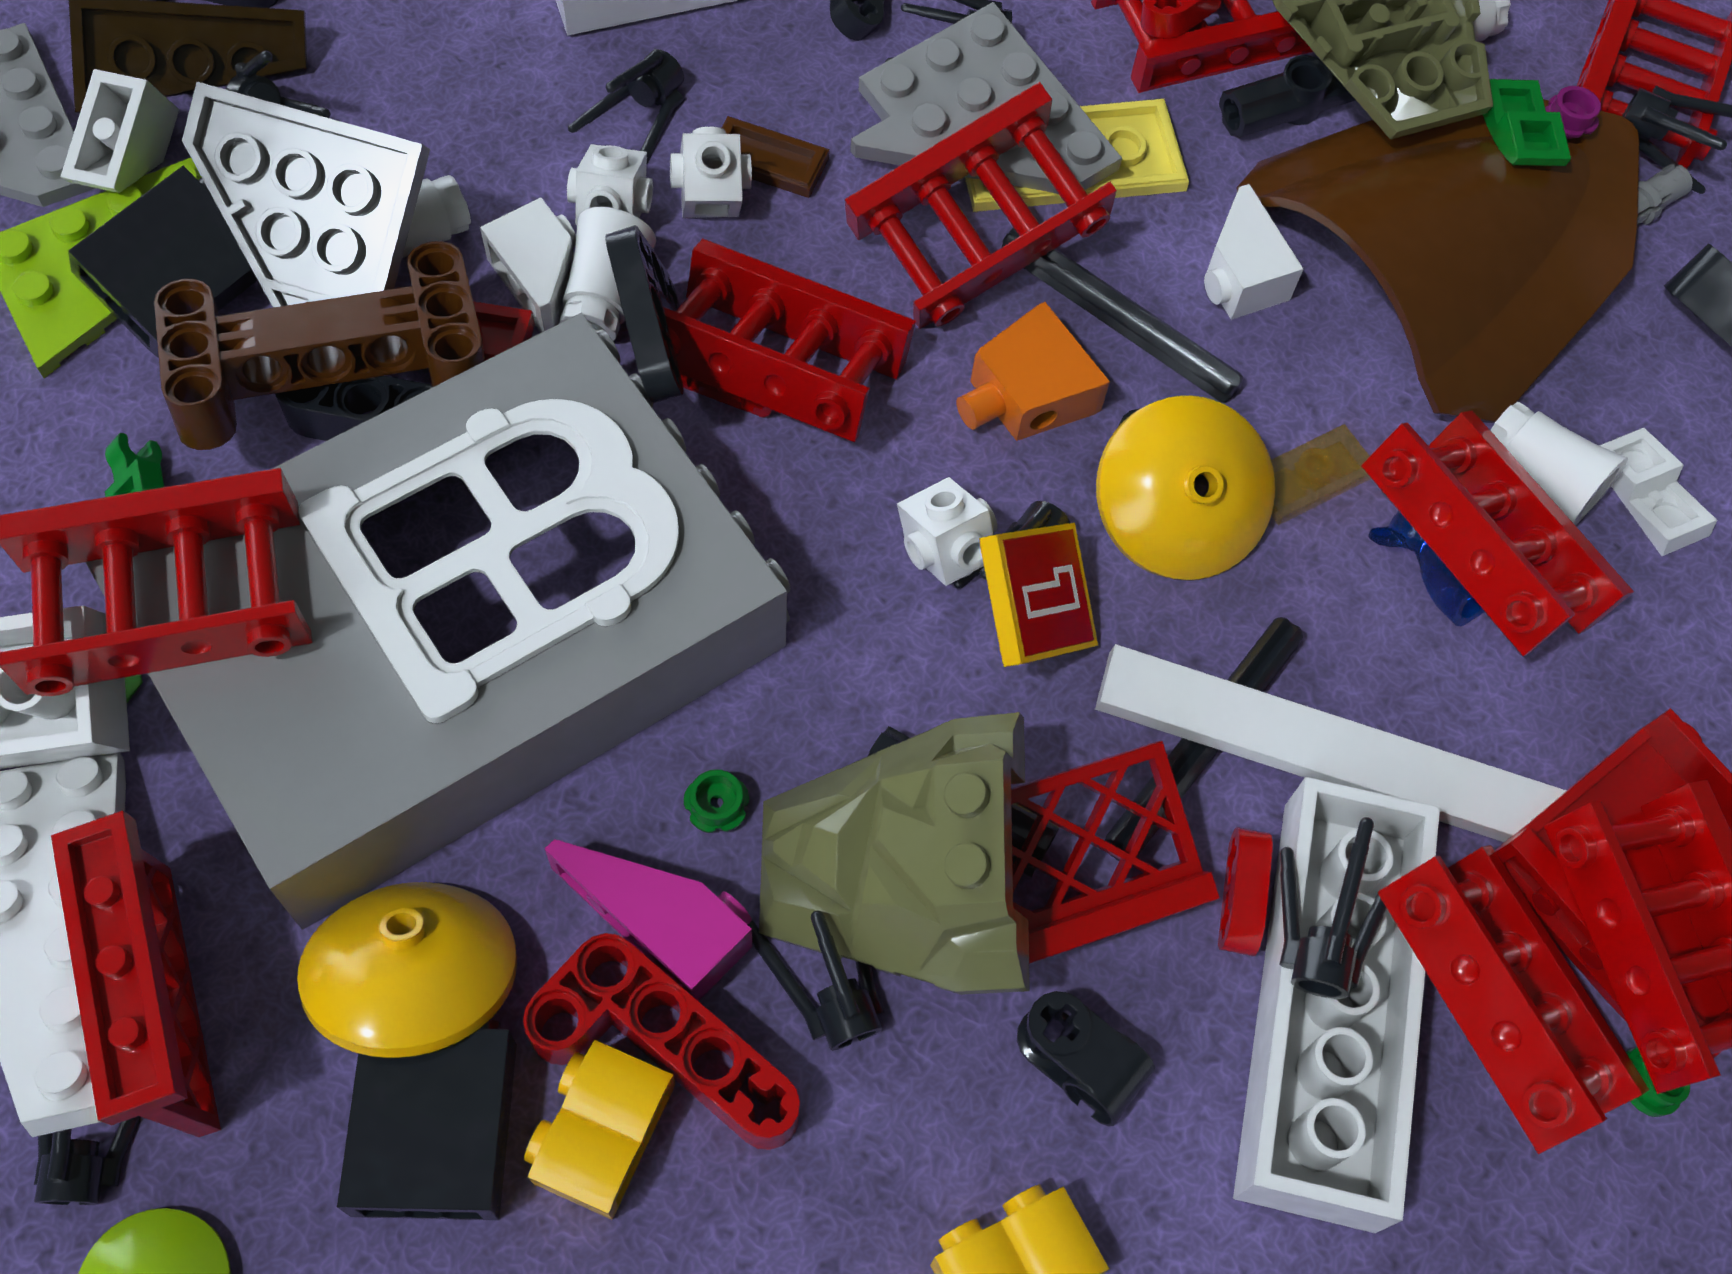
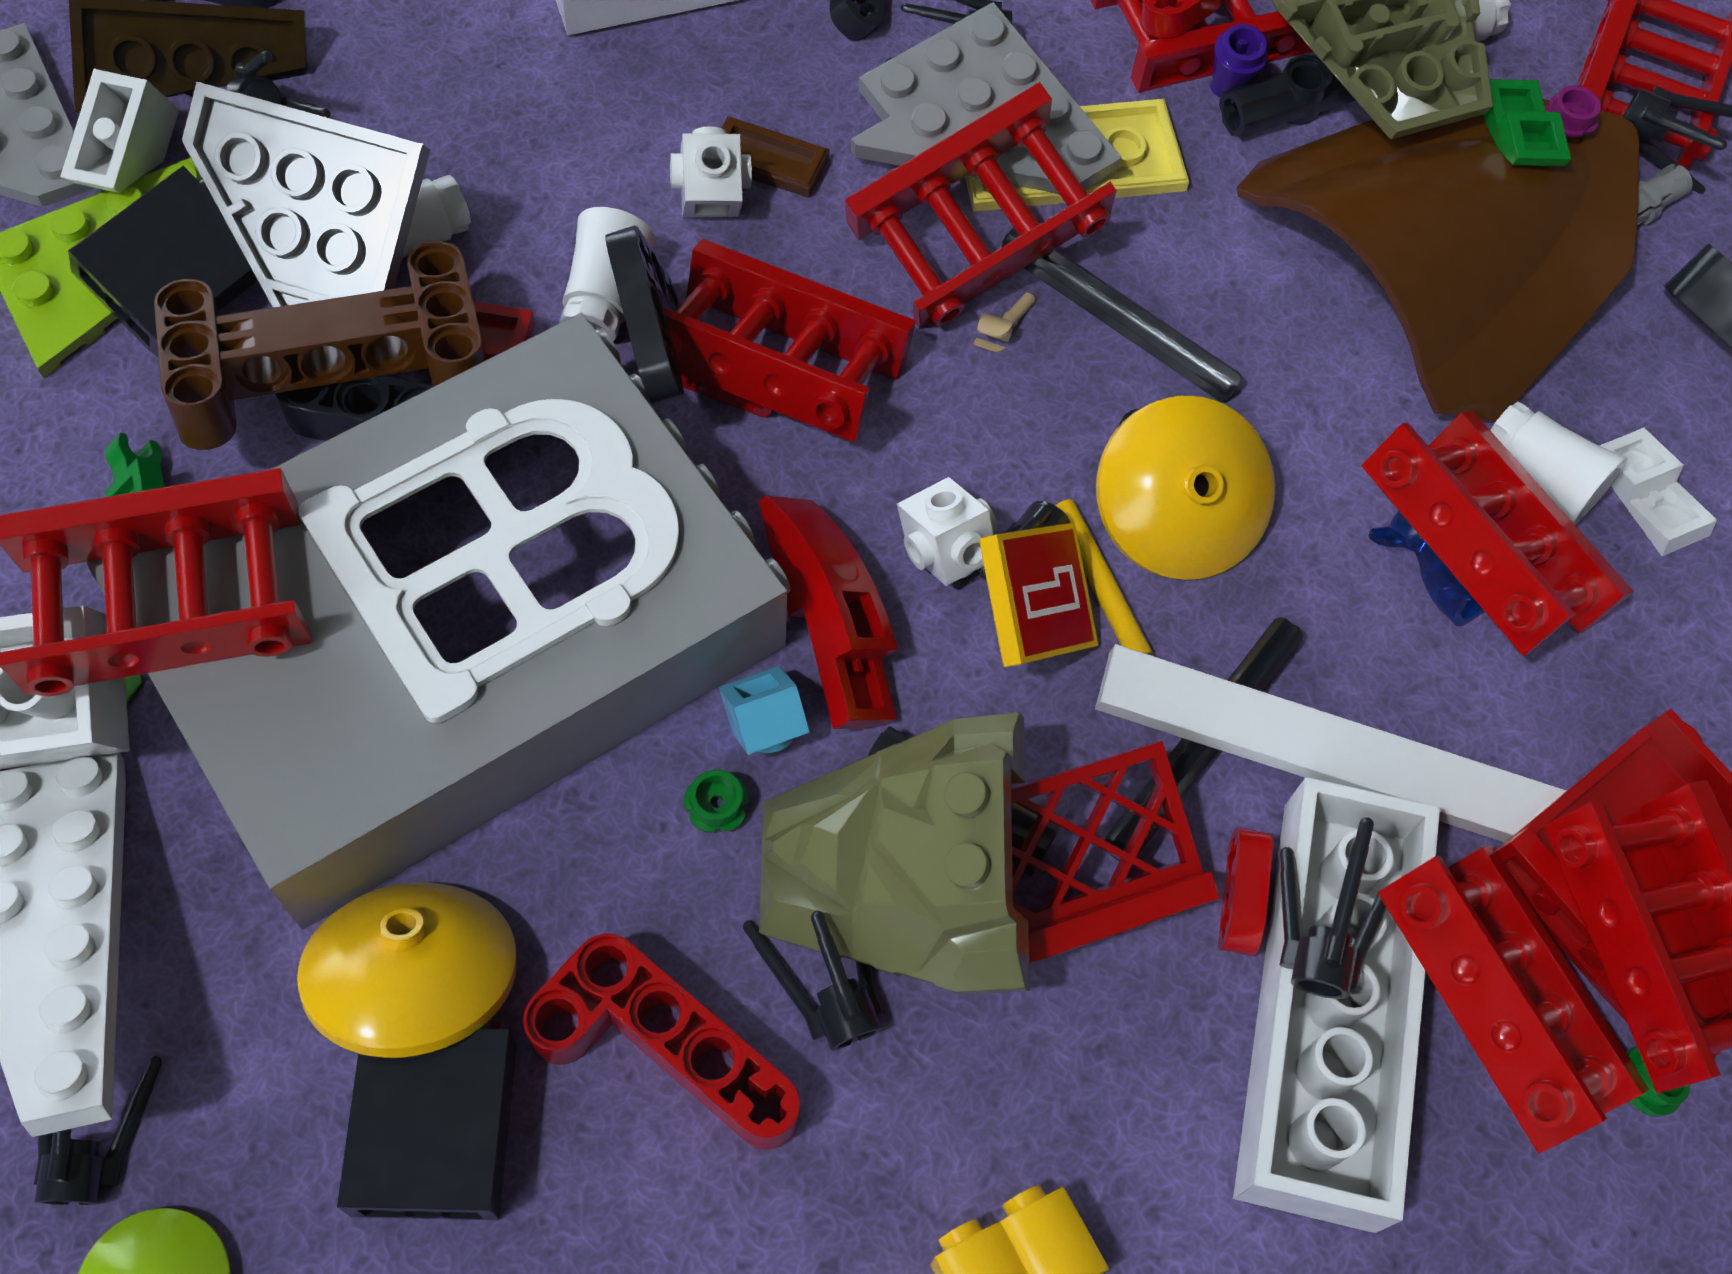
red fence [51,810,221,1137] -> none
white slope [480,197,576,333] -> none
yellow brick [524,1040,675,1220] -> none
dark pink slope [544,839,752,1001] -> none
white brick [567,144,653,225] -> none
black plant [568,49,684,164] -> none
orange torso [956,302,1110,441] -> none
black piece [1017,991,1155,1126] -> none
white slope [1204,184,1303,320] -> none
clear yellow plate [1271,424,1372,525] -> none
none -> medium azure plate [719,666,810,755]
none -> red slope [758,495,898,729]
none -> tan hand [974,293,1036,353]
none -> yellow bar [1055,499,1154,656]
none -> dark purple cone [1210,24,1268,98]

